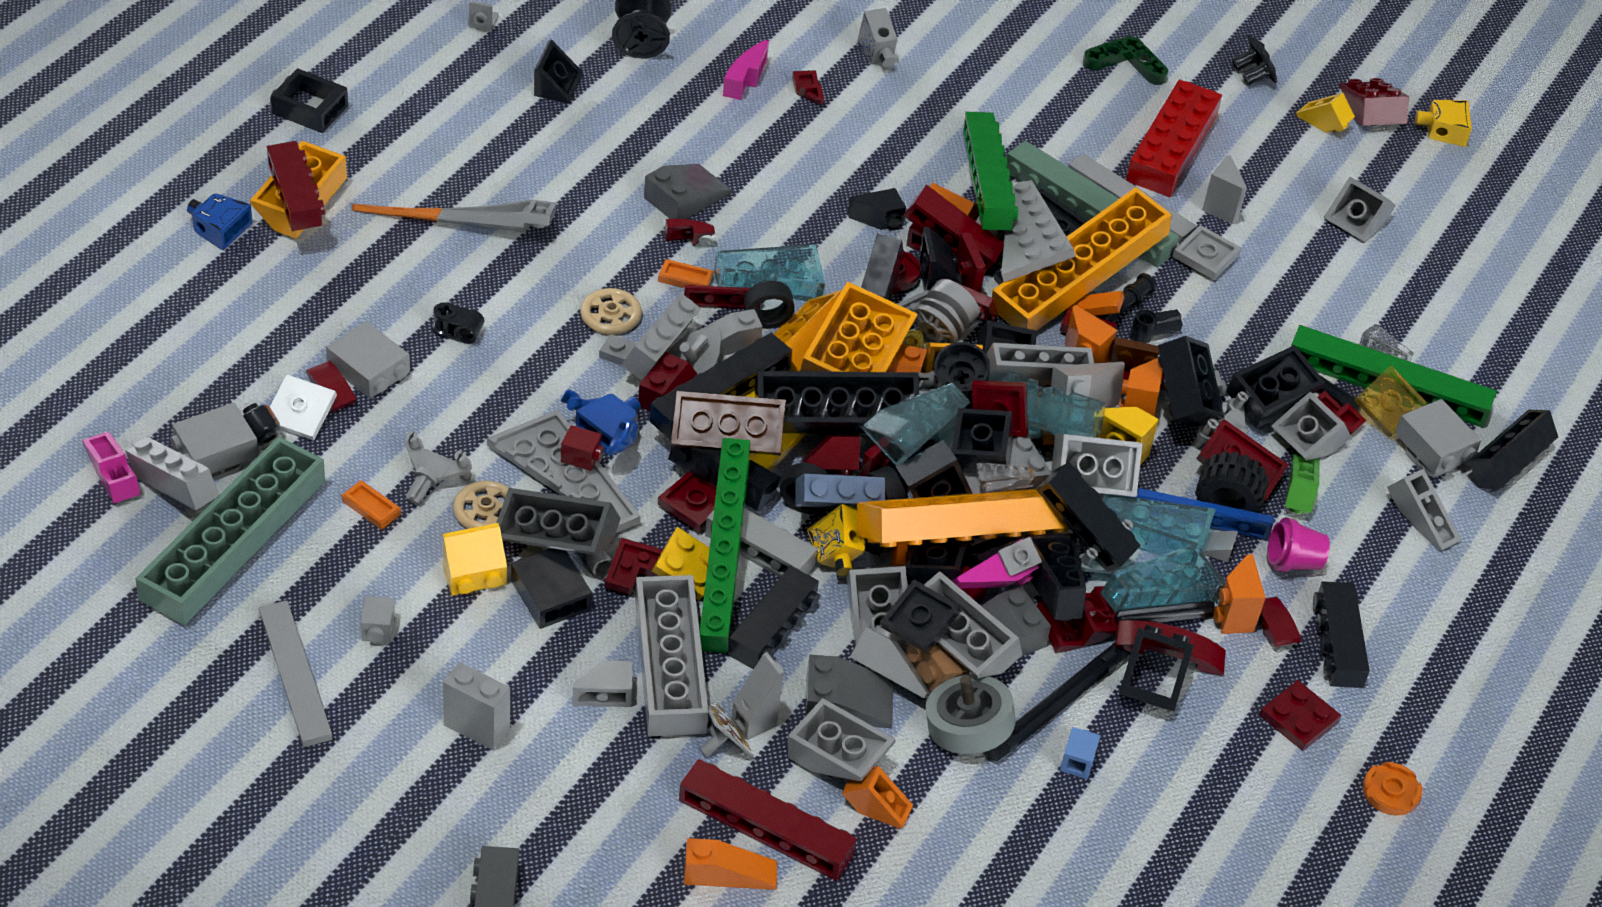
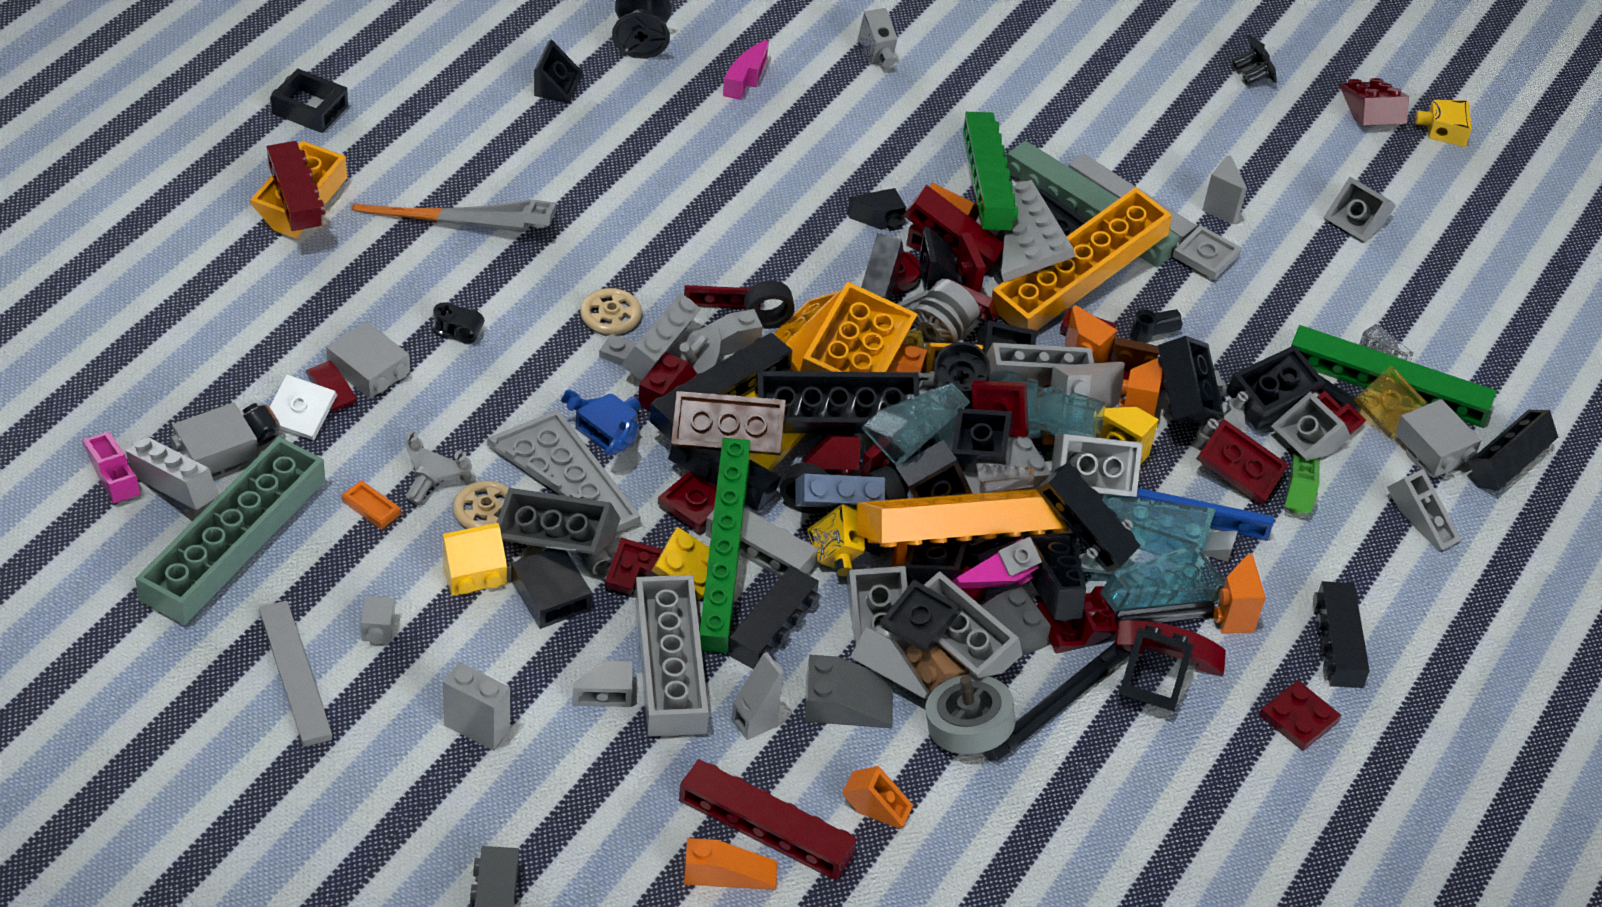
blue torso [187,193,253,250] -> none
light grey bracket [469,1,498,32] -> none
dark red brick [561,425,604,471] -> none
dark grey slope [644,164,732,219] -> none
orange tile [658,259,714,288] -> none
dark red slope [664,219,715,246] -> none
shield [701,702,754,758] -> none
clear light blue wedge [714,244,825,301] -> none
light grey slope [788,698,895,781] -> none
dark red slope [792,70,824,104] -> none
medium blue brick [1060,727,1101,779] -> none
orange tile [1070,291,1125,316] -> none
dark green beam [1083,36,1168,85] -> none
black pin [1095,273,1157,322] -> none
red brick [1126,79,1223,197] -> none
black tyre [1195,452,1268,513] -> none
dark red slope [1259,596,1301,647] -> none
dark pink piece [1267,517,1330,573] -> none
yellow slope [1296,93,1355,132] -> none
orange tile [1363,762,1423,816] -> none

